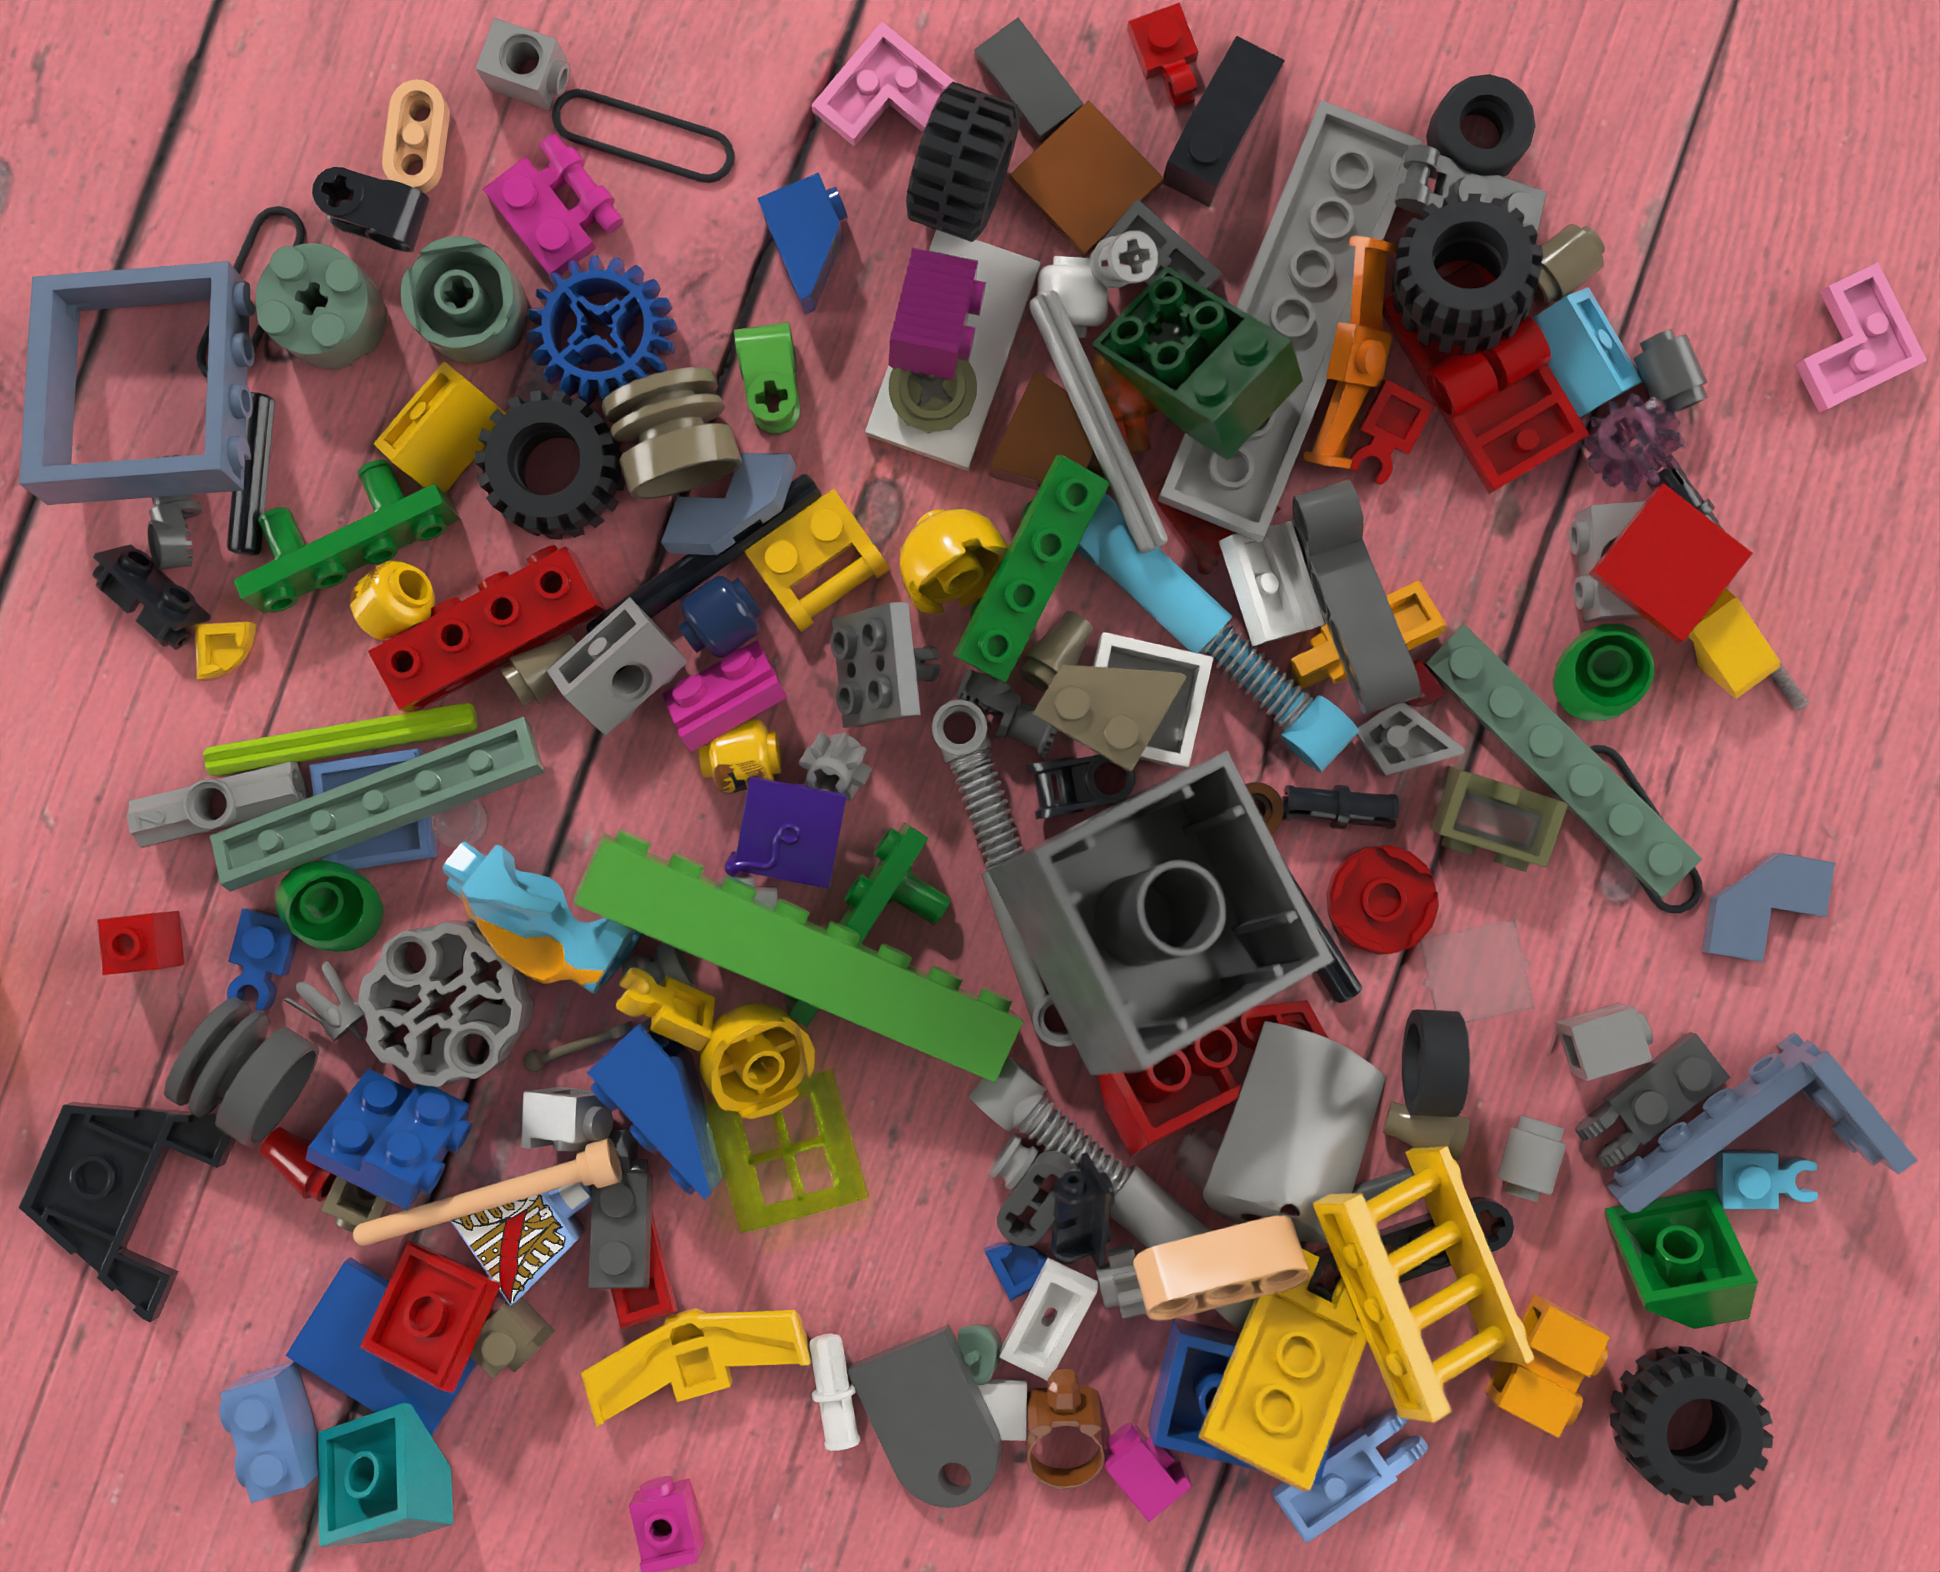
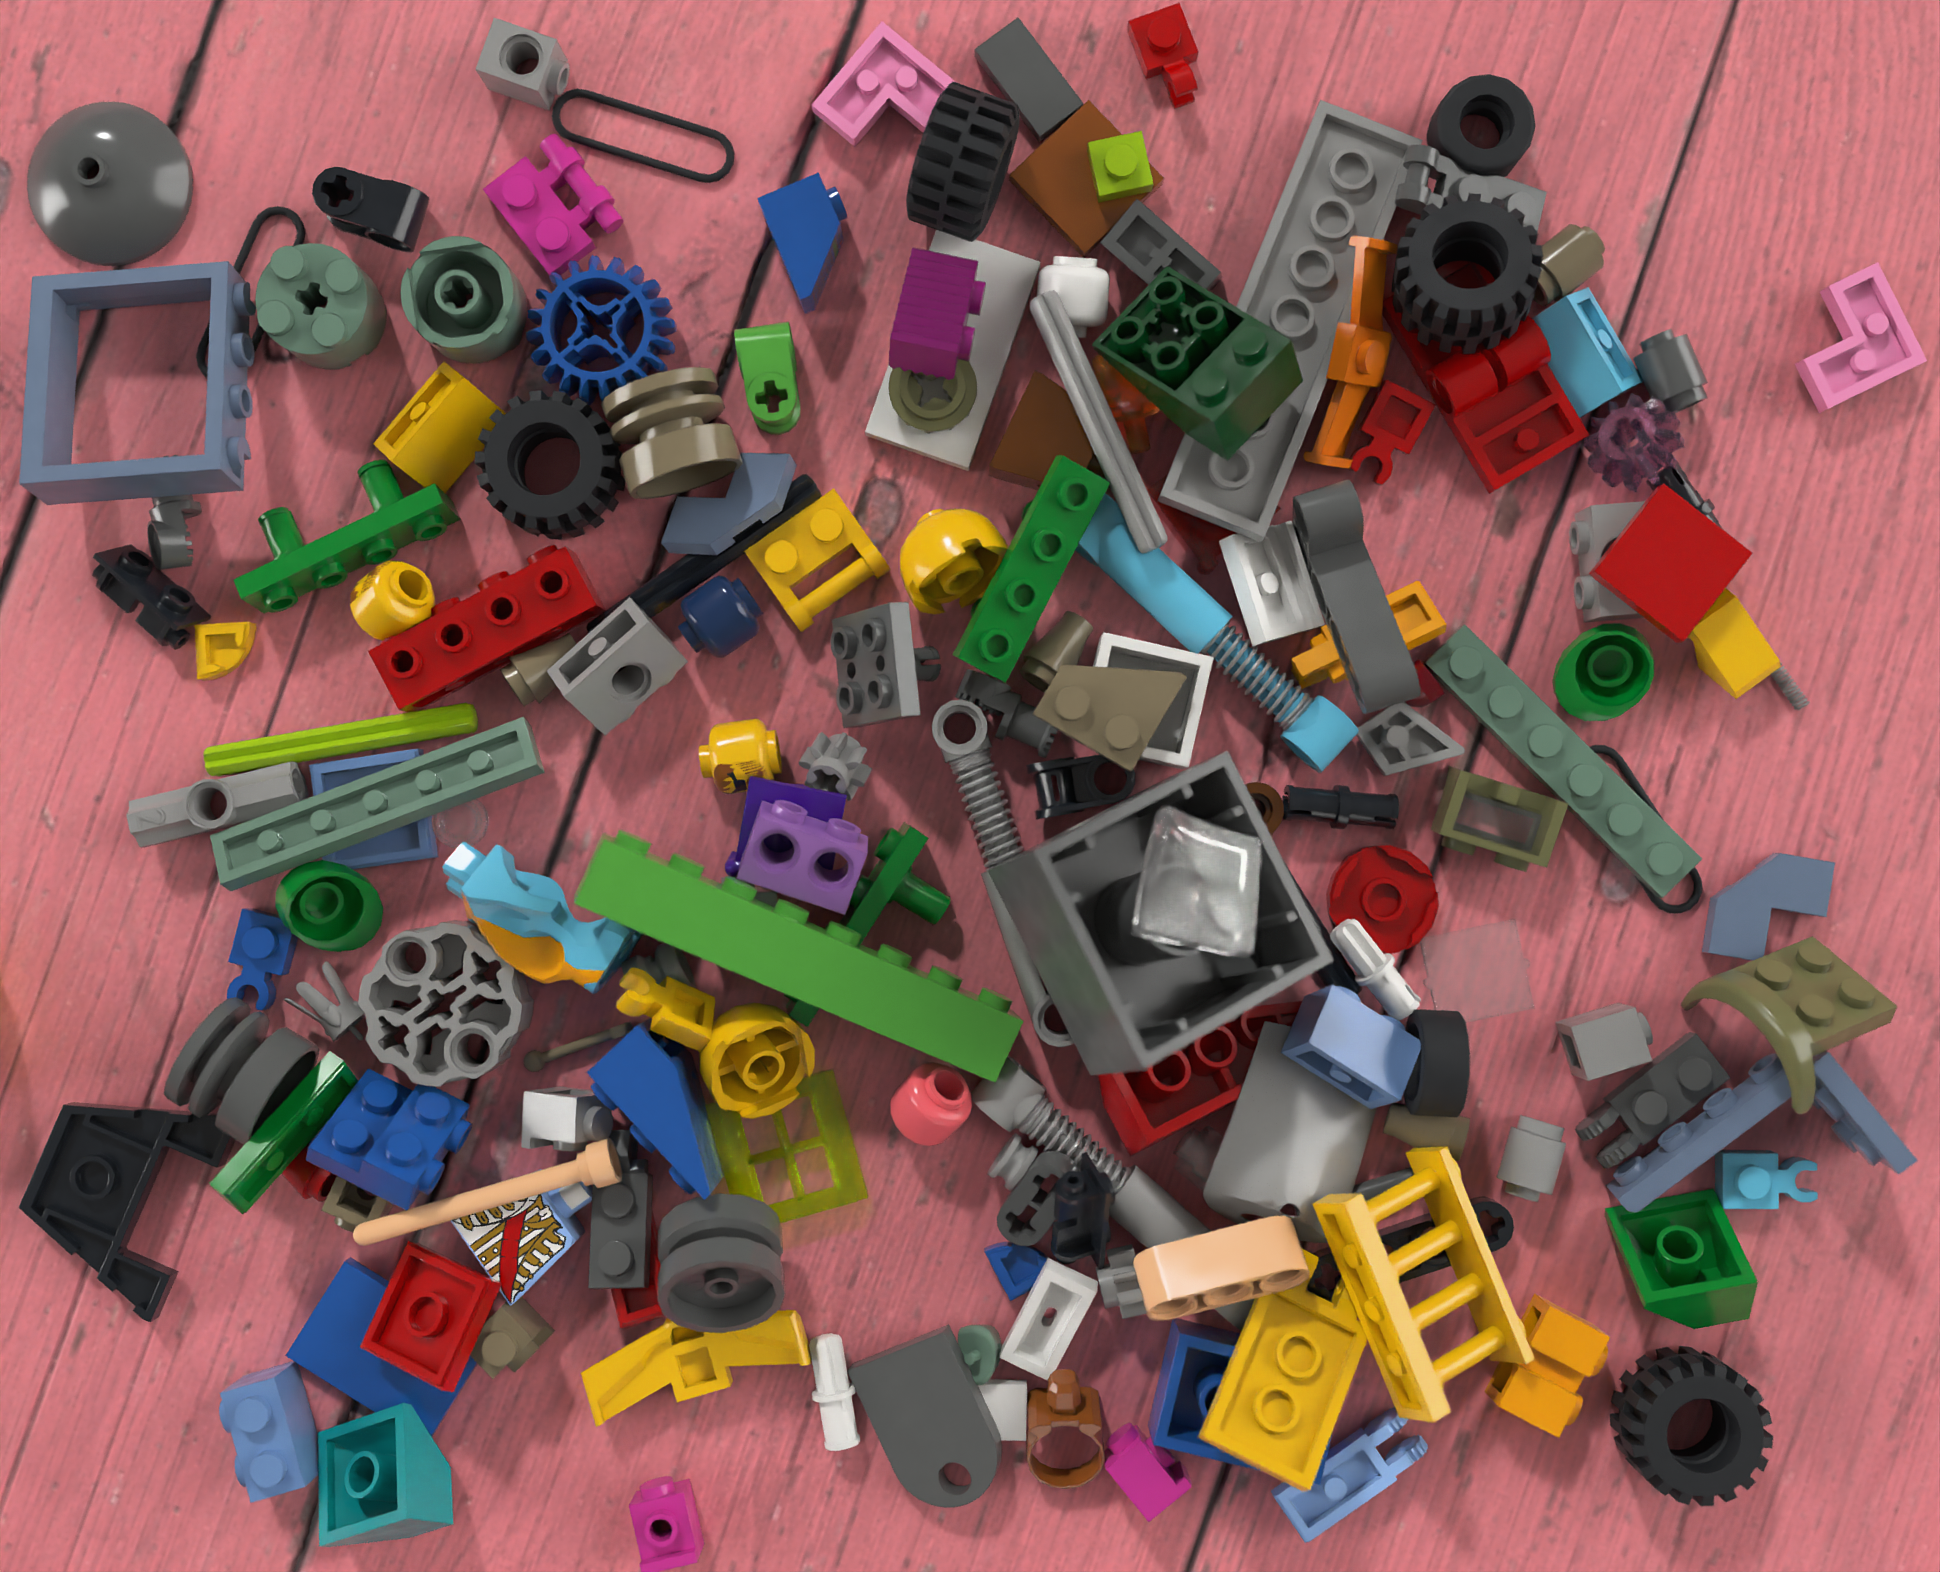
red brick [97,911,185,976] -> none
black axle [227,392,275,556] -> none
light nougat plate [382,80,450,193] -> none
dark pink plate [662,640,787,752] -> none
light grey bush [1090,231,1158,288] -> none
black slope [1163,36,1285,207] -> none
none -> dark grey dish [27,102,193,266]
none -> green tile [209,1051,358,1214]
none -> dark grey wheel [658,1193,785,1333]
none -> medium lavender brick [737,800,868,915]
none -> coral head [890,1062,973,1146]
none -> lime plate [1087,131,1154,203]
none -> clear plate [1133,806,1262,958]
none -> medium blue brick [1281,985,1421,1109]
none -> white axle [1330,919,1421,1021]
none -> olive piece [1681,936,1898,1114]

